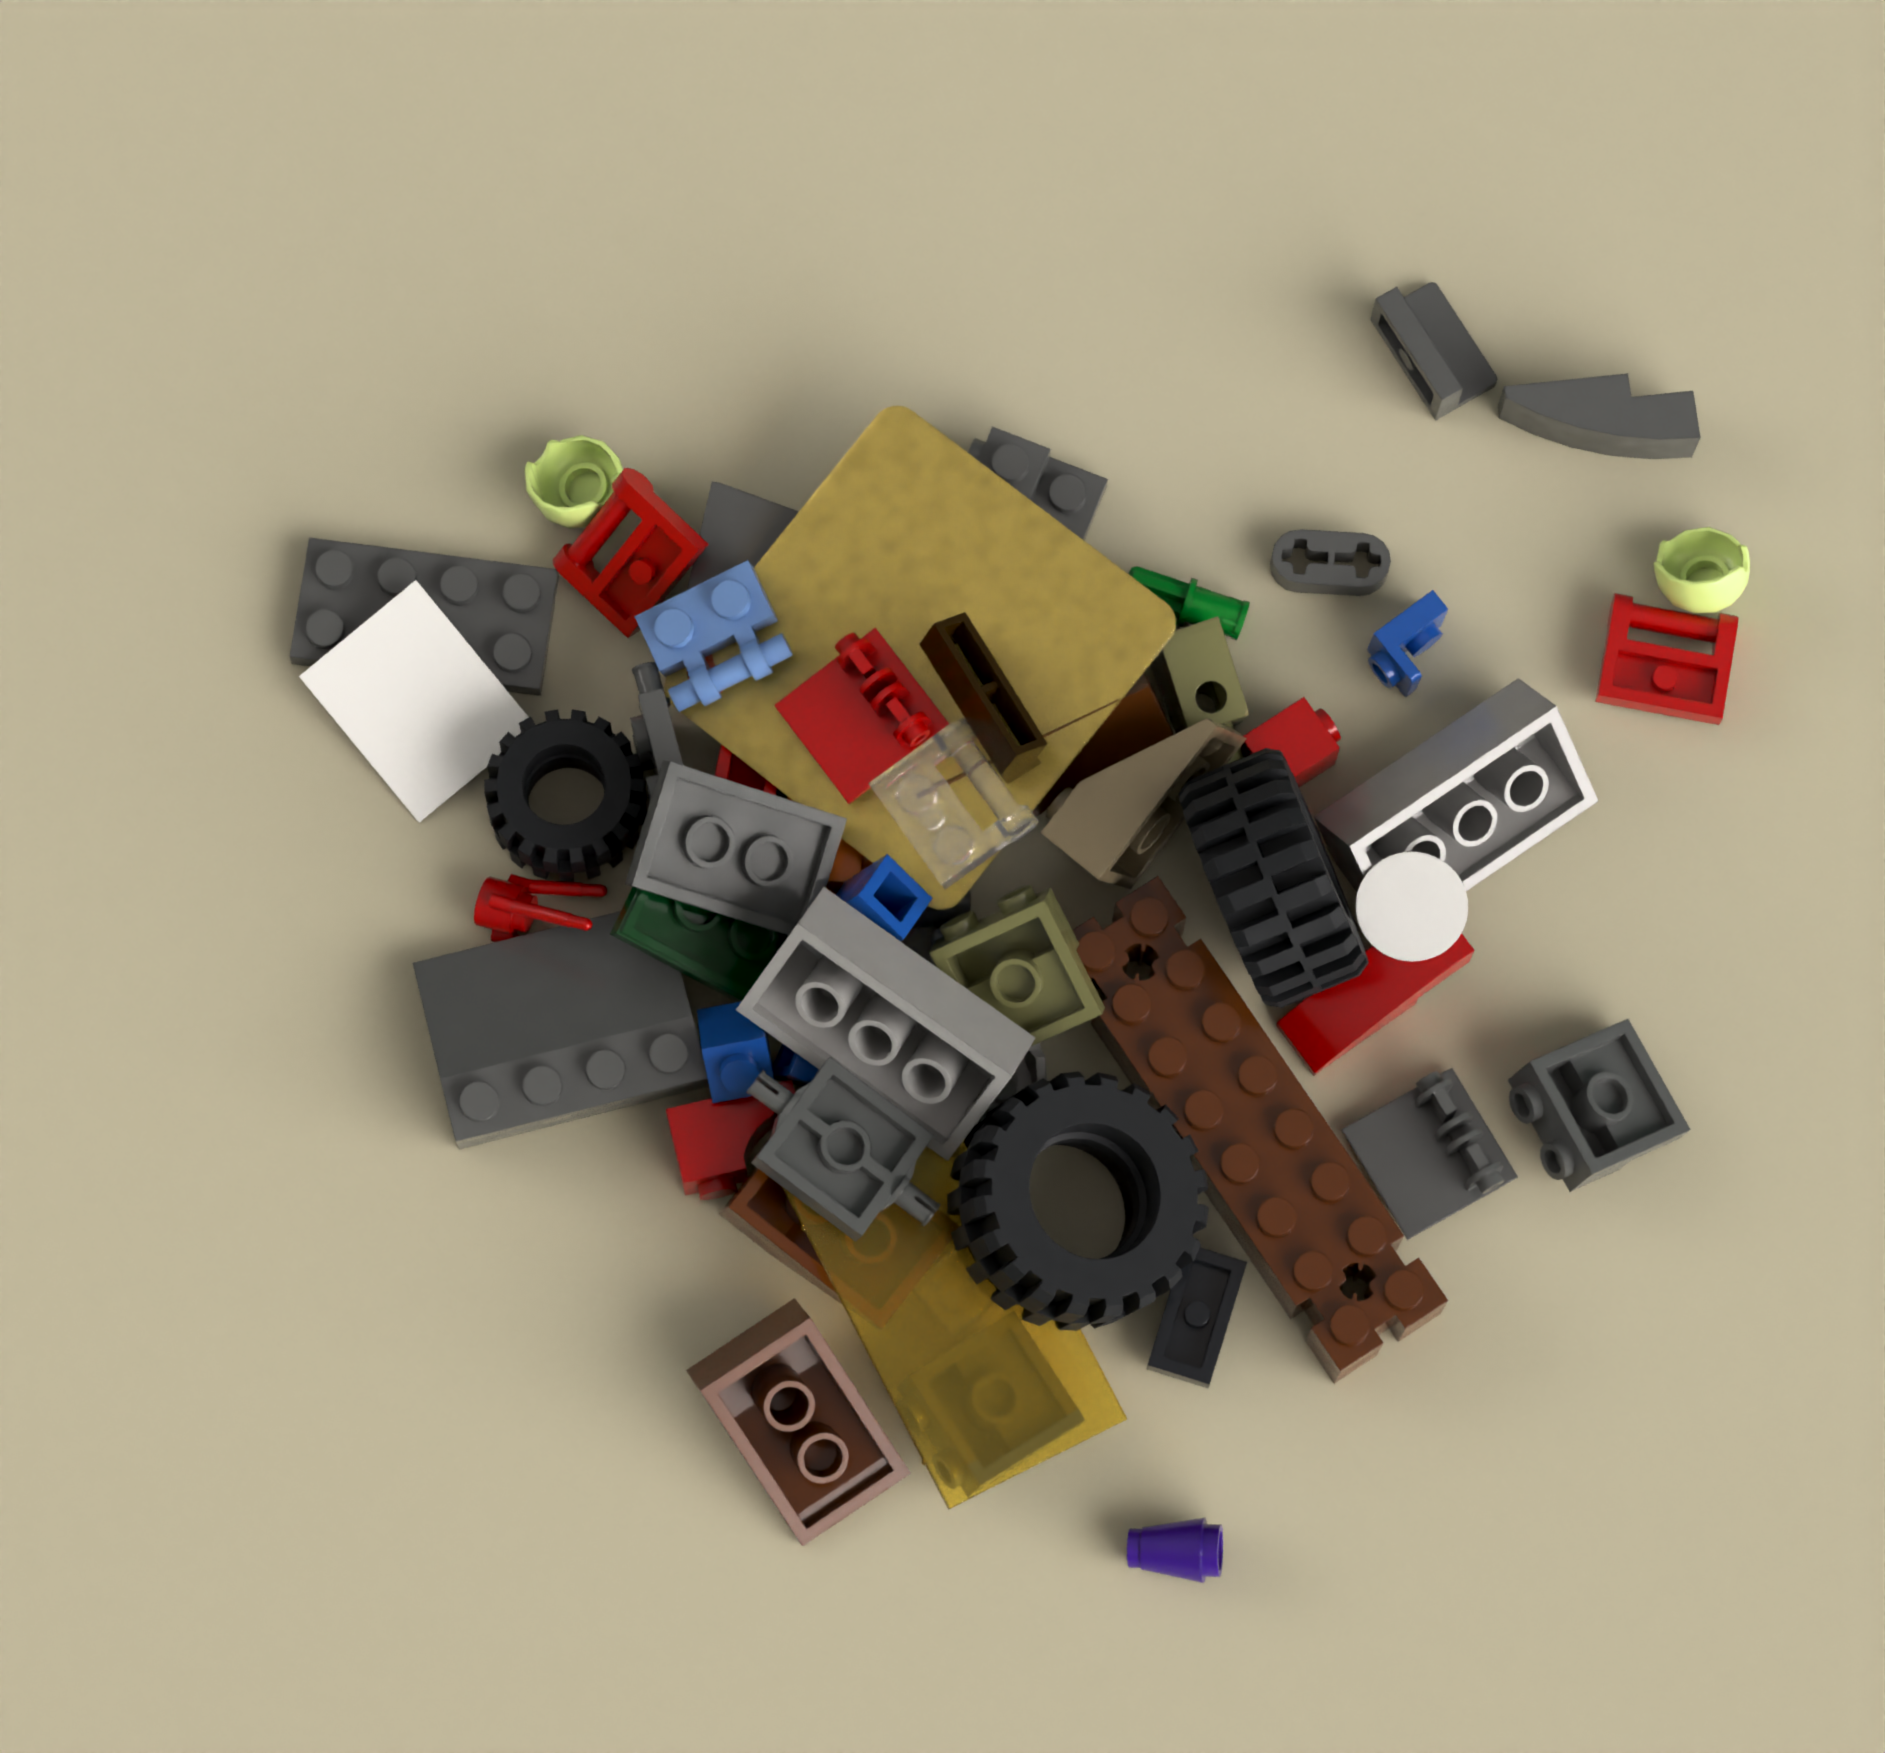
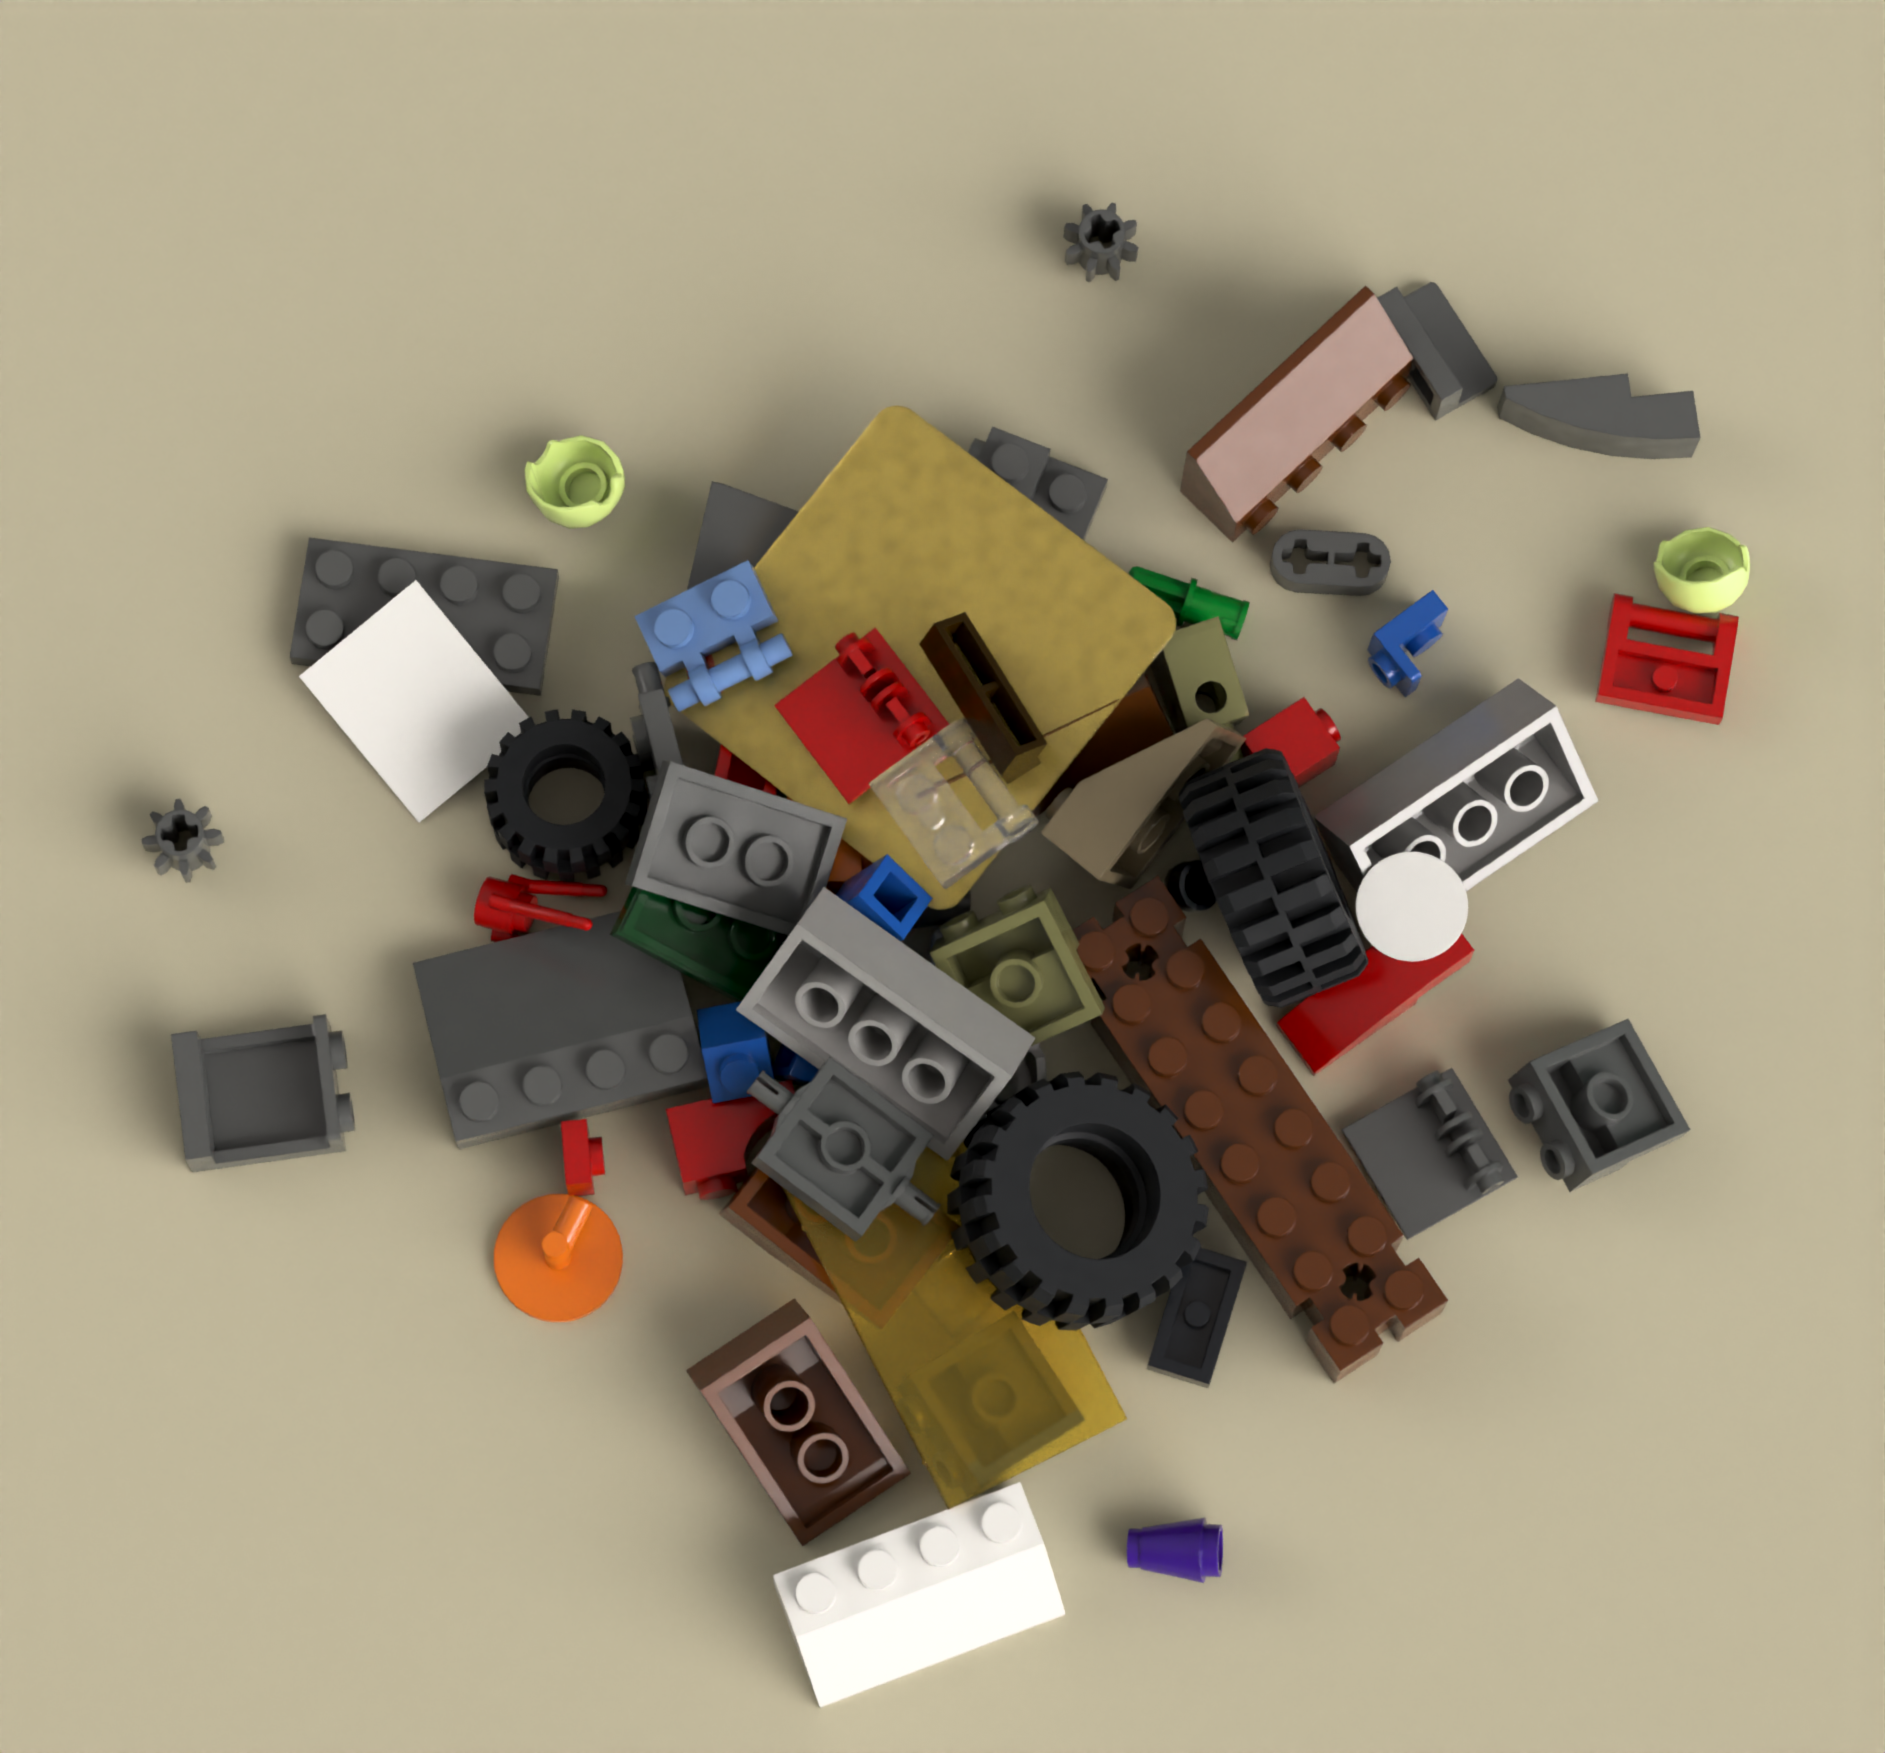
red plate [552,468,709,638] -> none
none -> dark grey gear [141,799,224,883]
none -> dark grey panel [171,1014,355,1172]
none -> orange shield [494,1194,623,1322]
none -> red plate [561,1119,605,1196]
none -> white slope [773,1482,1065,1708]
none -> dark grey gear [1063,203,1139,282]
none -> black hinge [1164,860,1216,912]
none -> slope [1180,286,1413,543]

